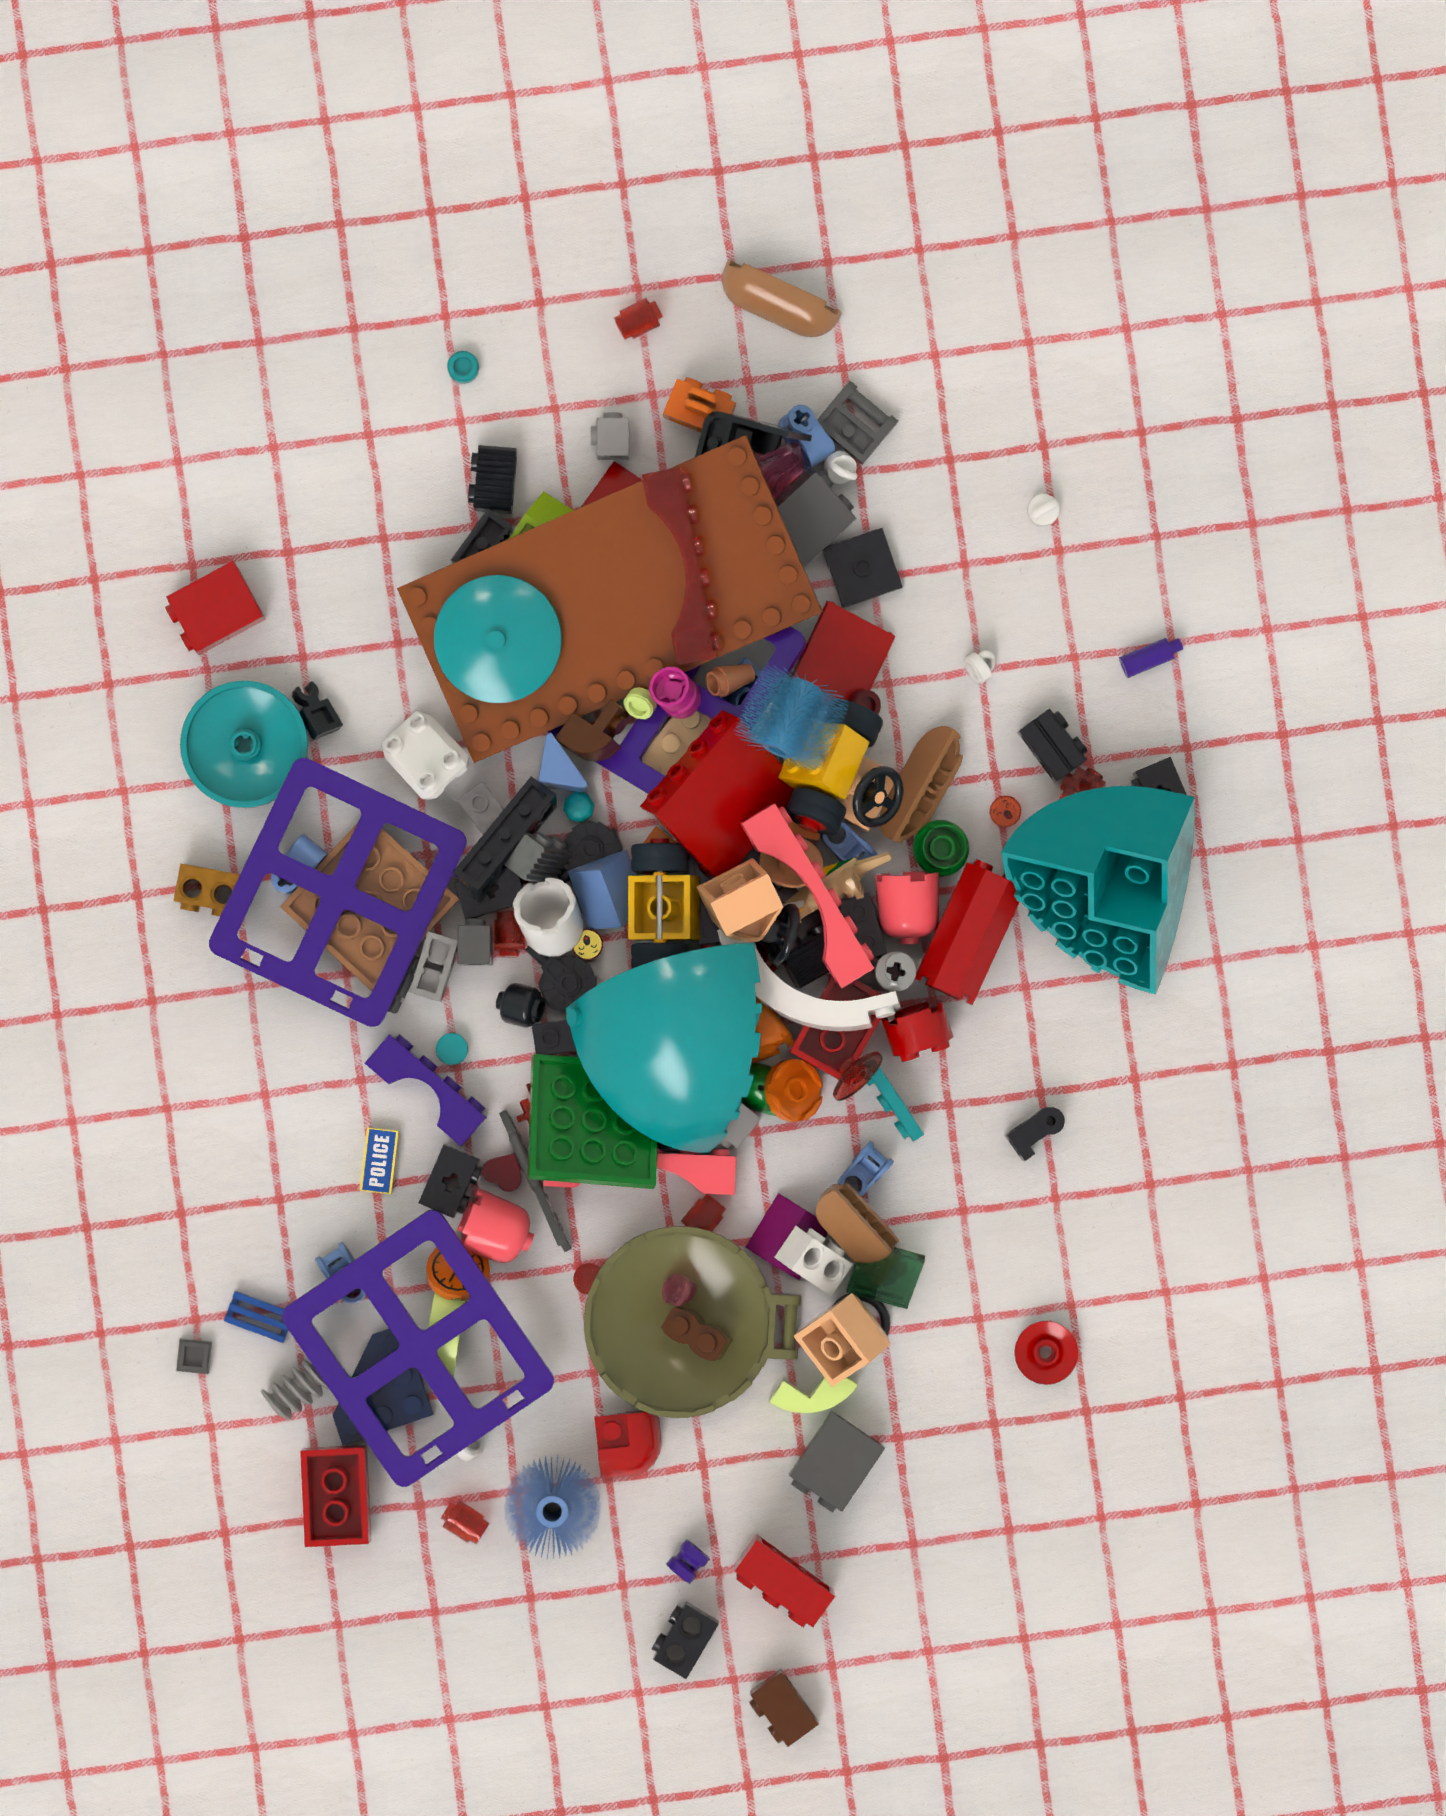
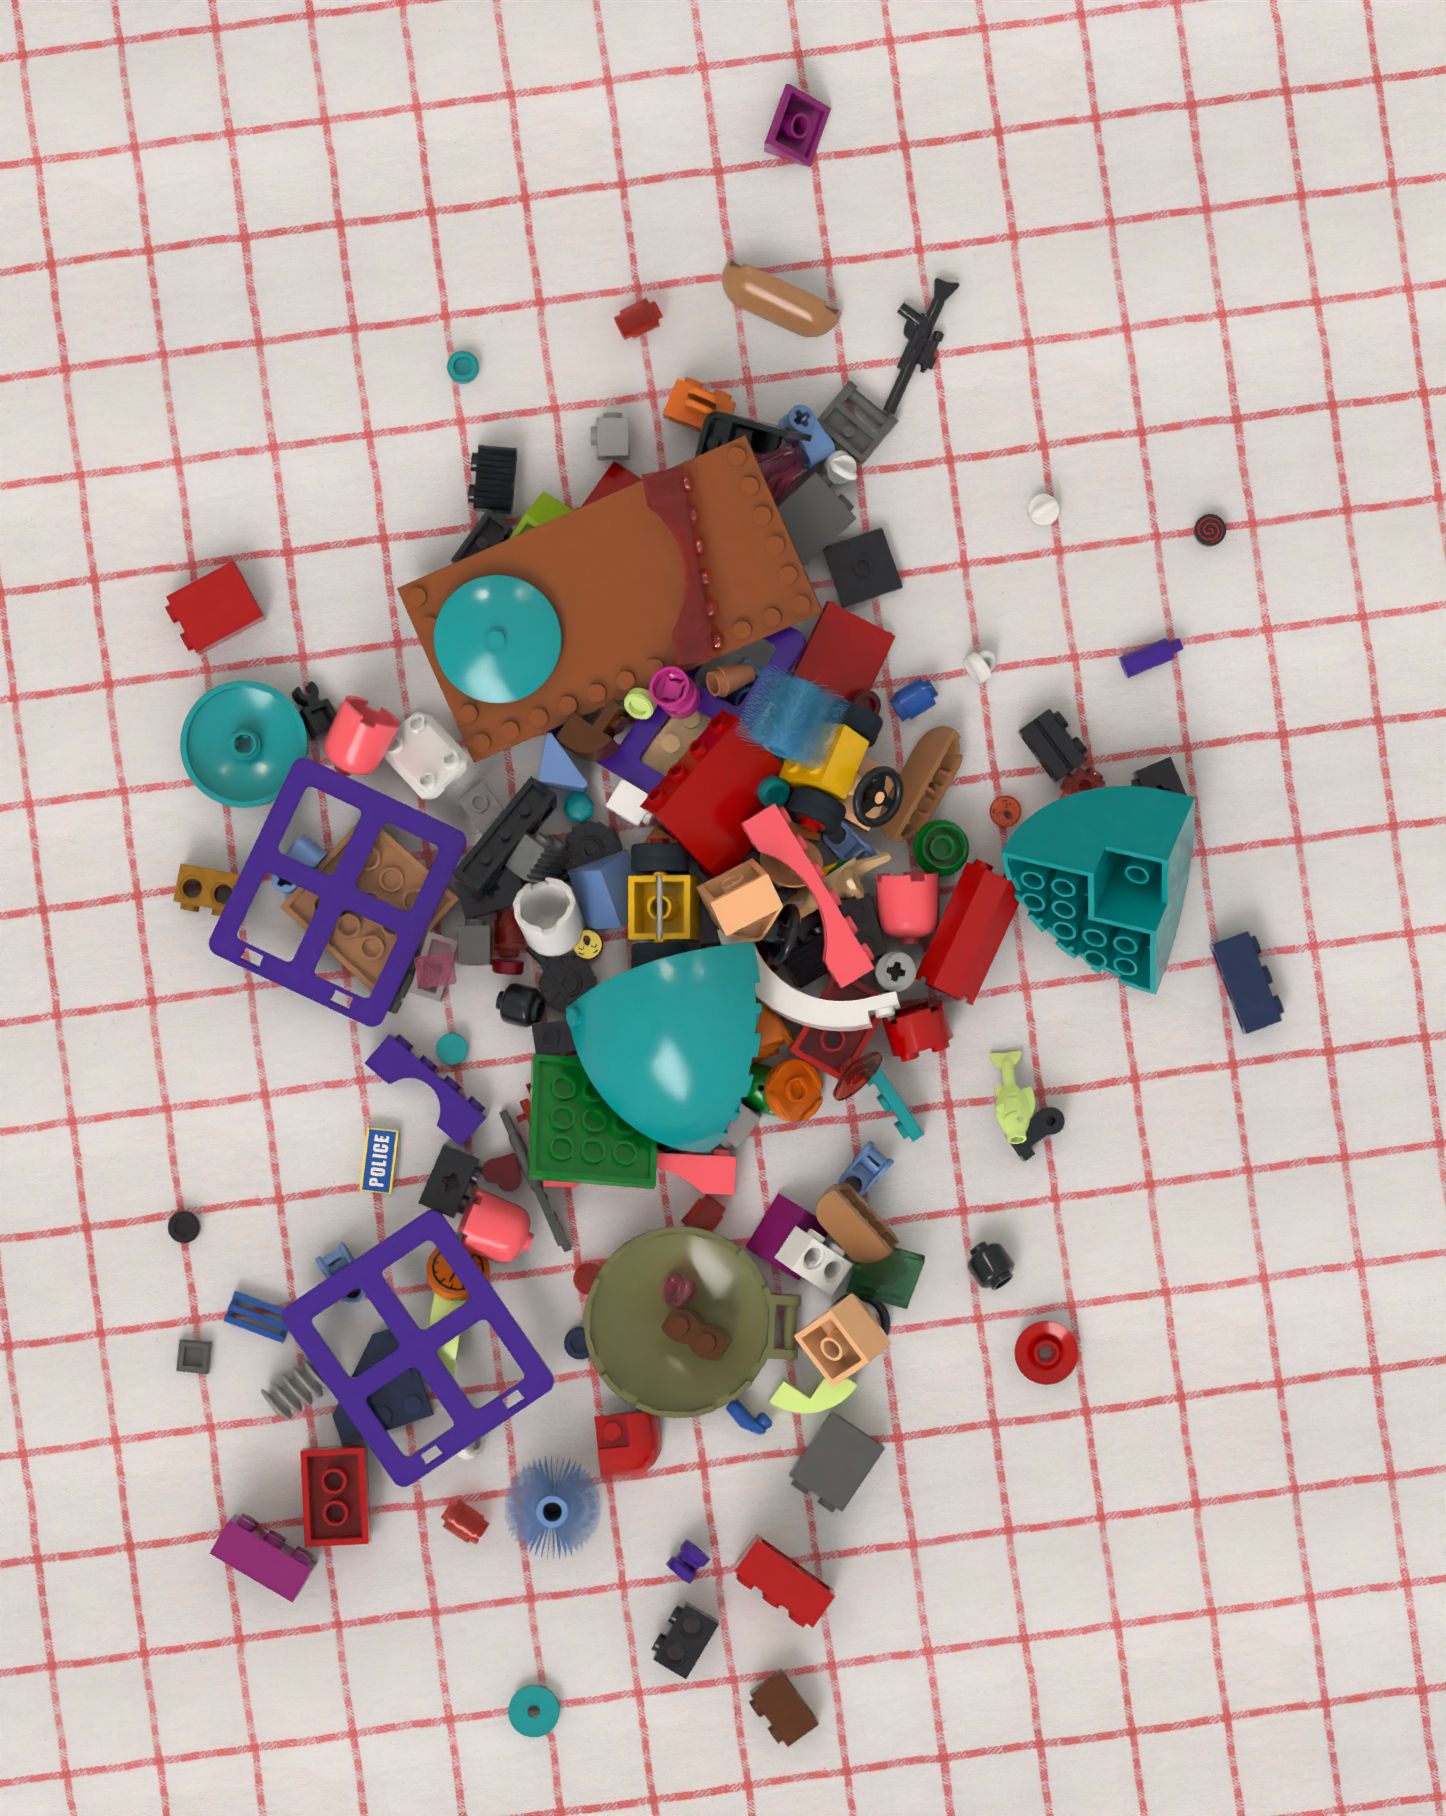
none -> black tile [168,1211,201,1243]
none -> magenta piece [209,1513,317,1603]
none -> coral cylinder [324,696,400,777]
none -> clear pink panel [414,952,457,990]
none -> dark red tile [492,959,524,975]
none -> teal piece [508,1685,560,1737]
none -> dark blue tile [564,1327,590,1359]
none -> white brick [606,779,654,828]
none -> blue arm [725,1399,773,1435]
none -> teal tile [757,775,790,808]
none -> magenta slope [764,84,831,167]
none -> black piece [883,278,959,415]
none -> blue brick [889,677,938,722]
none -> black head [967,1241,1014,1290]
none -> yellowish green animal [990,1050,1035,1144]
none -> black tile [1193,514,1226,547]
none -> dark blue brick [1209,931,1284,1034]

